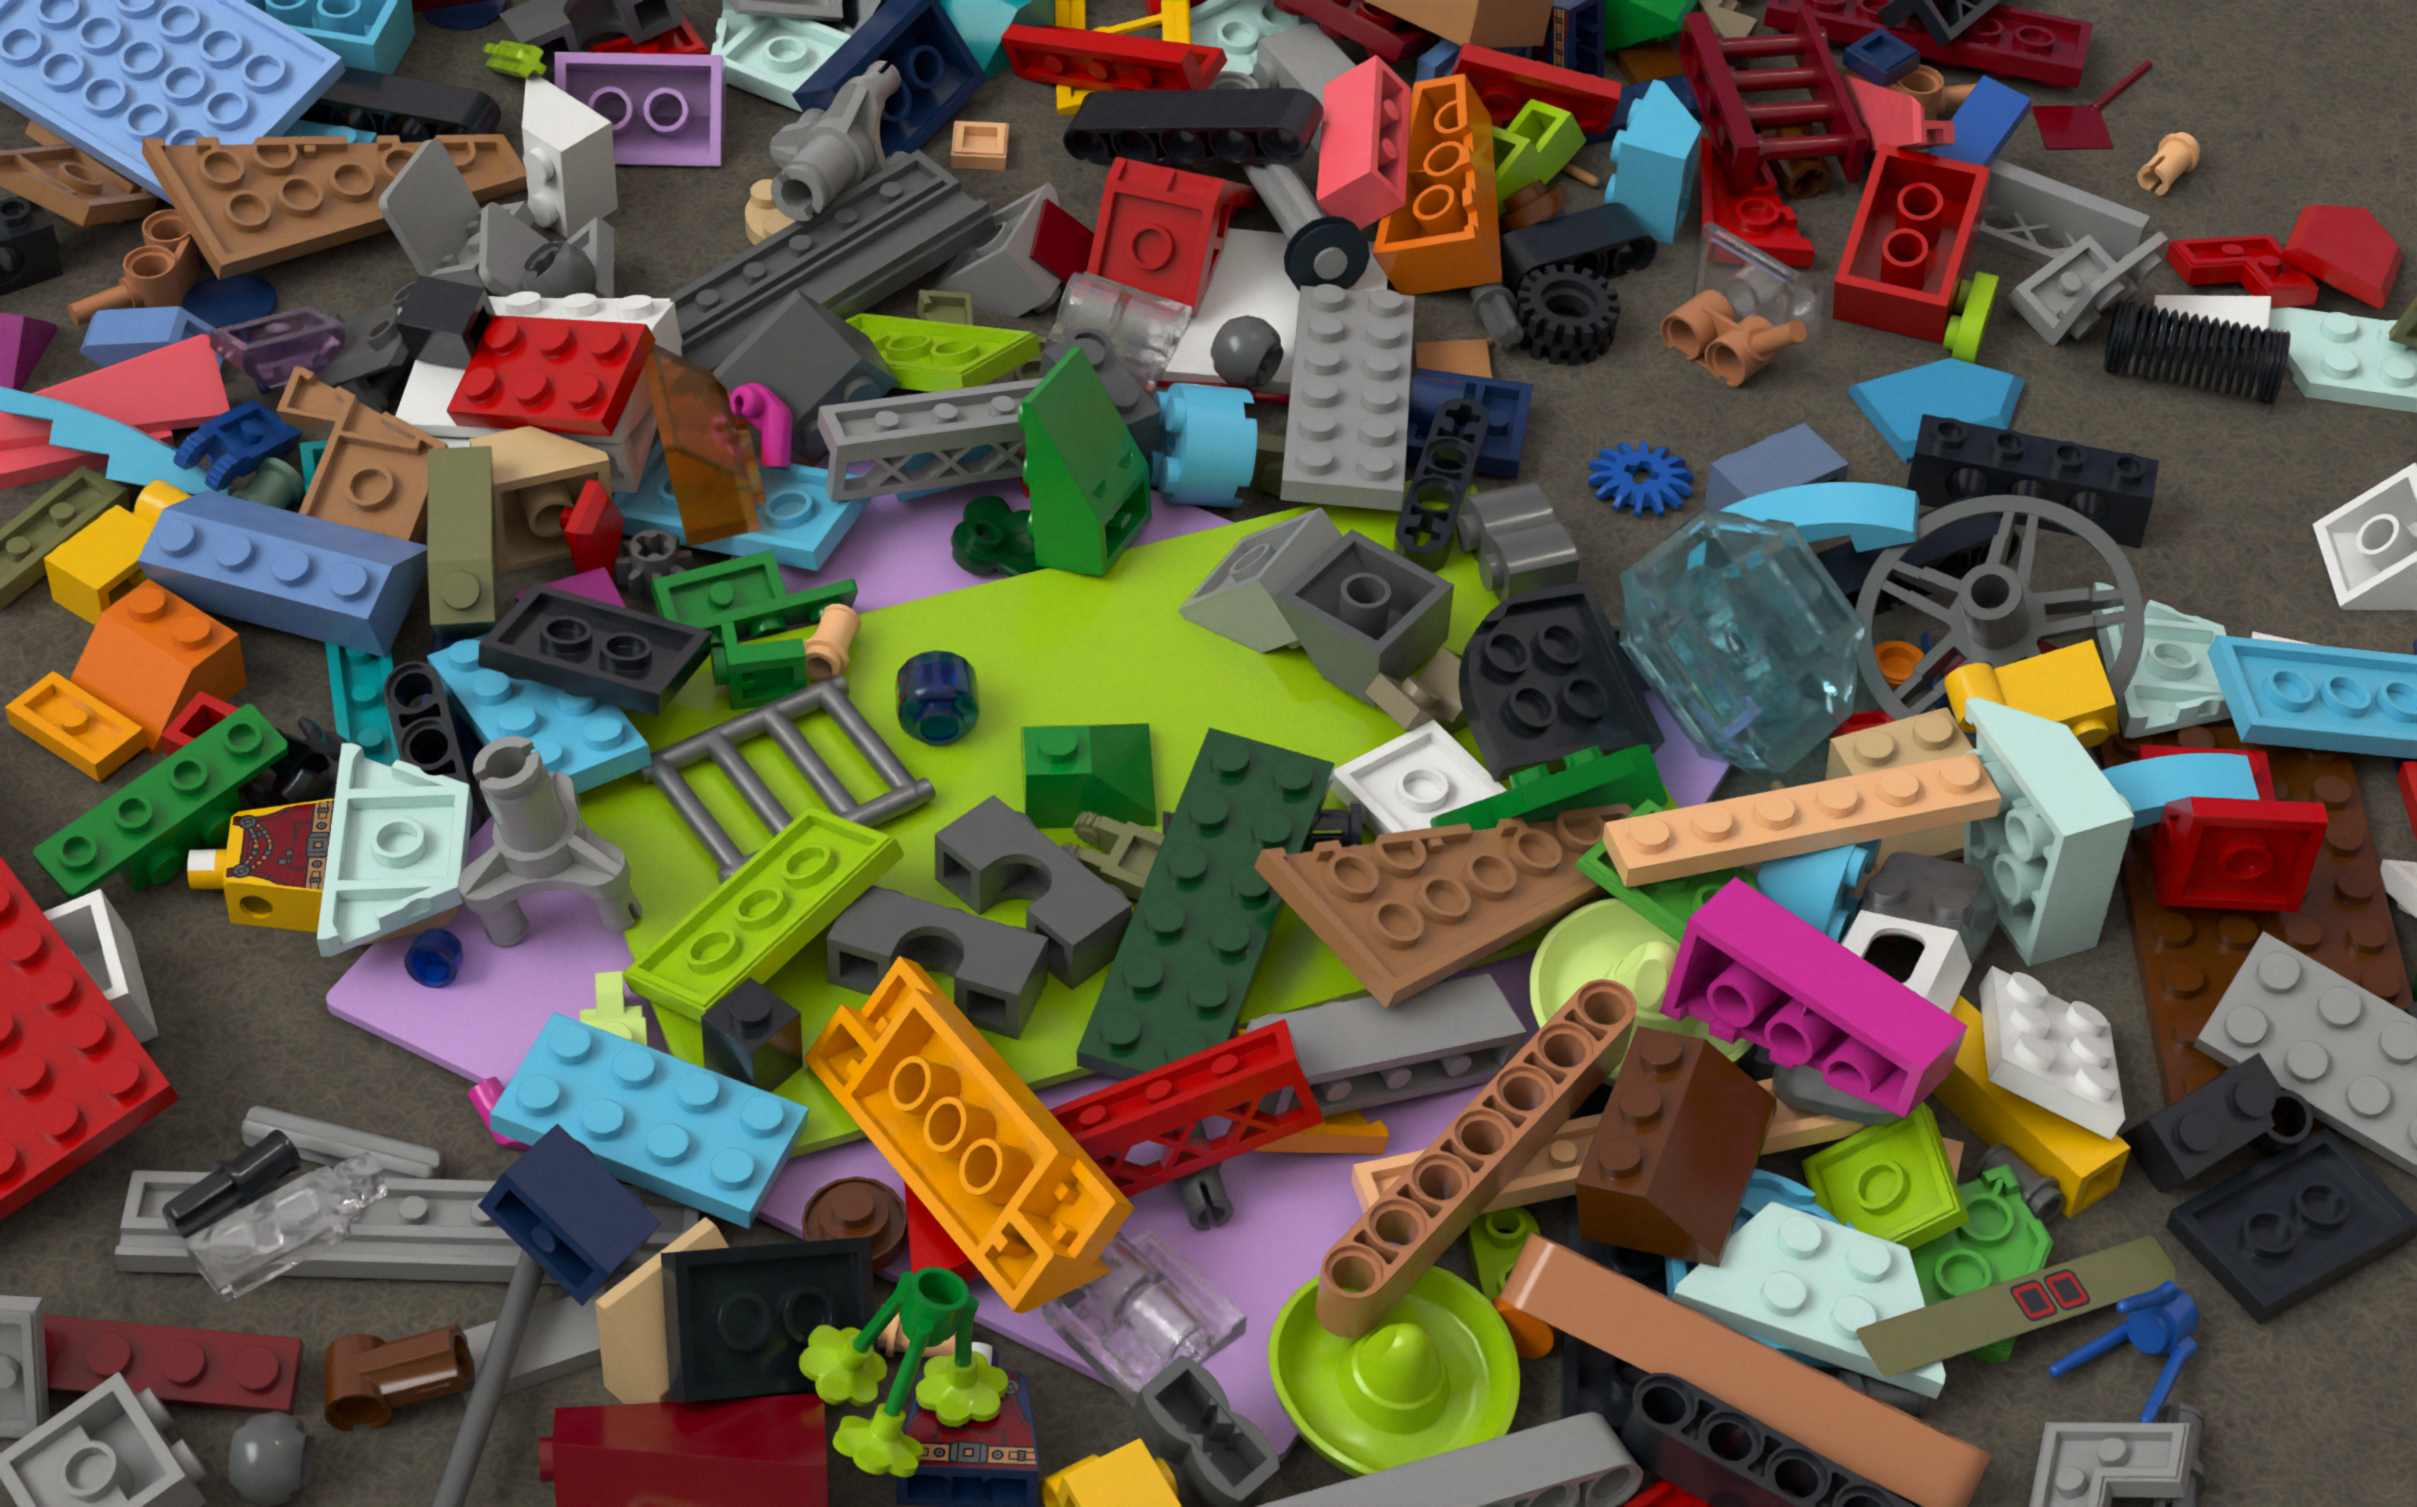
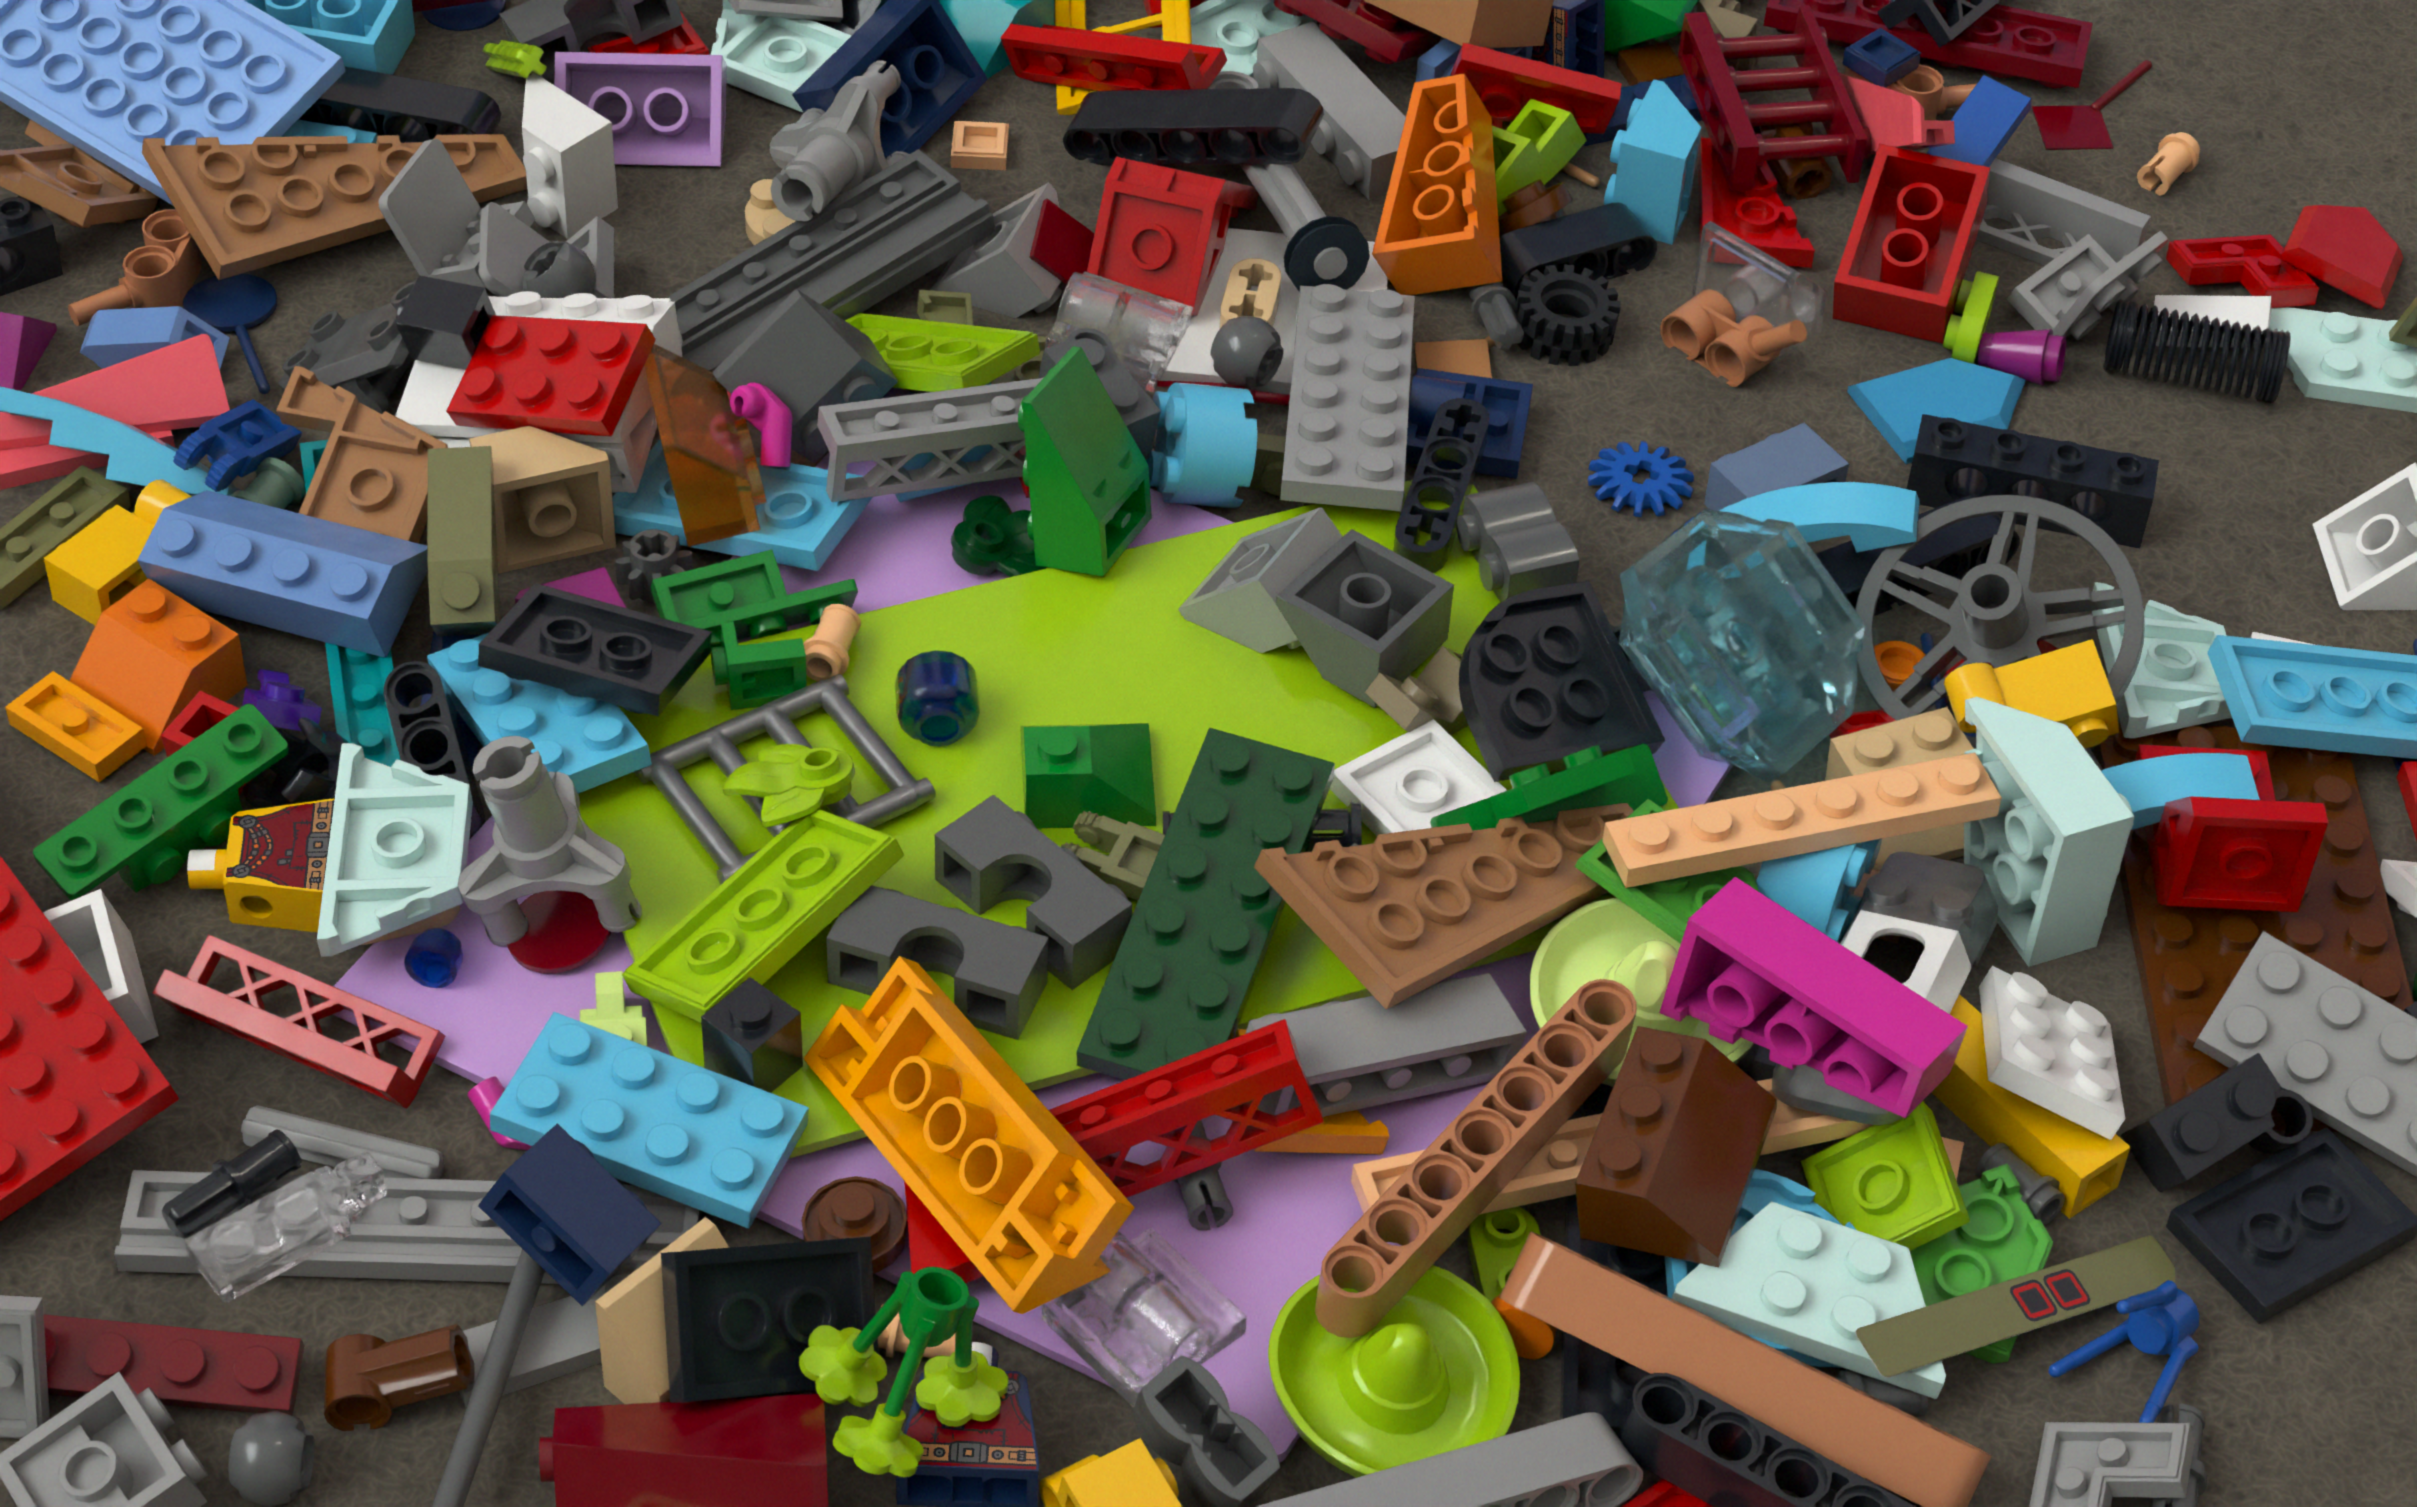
clear purple slope [209,305,346,388] -> none
red piece [560,480,625,578] -> none
coral brick [1316,55,1411,230] -> none
none -> fence [152,934,446,1109]
none -> dark purple plate [242,669,322,731]
none -> dark red piece [507,891,611,974]
none -> lime plate [722,744,855,828]
none -> tan beam [1219,258,1281,330]
none -> magenta cone [1978,329,2066,386]

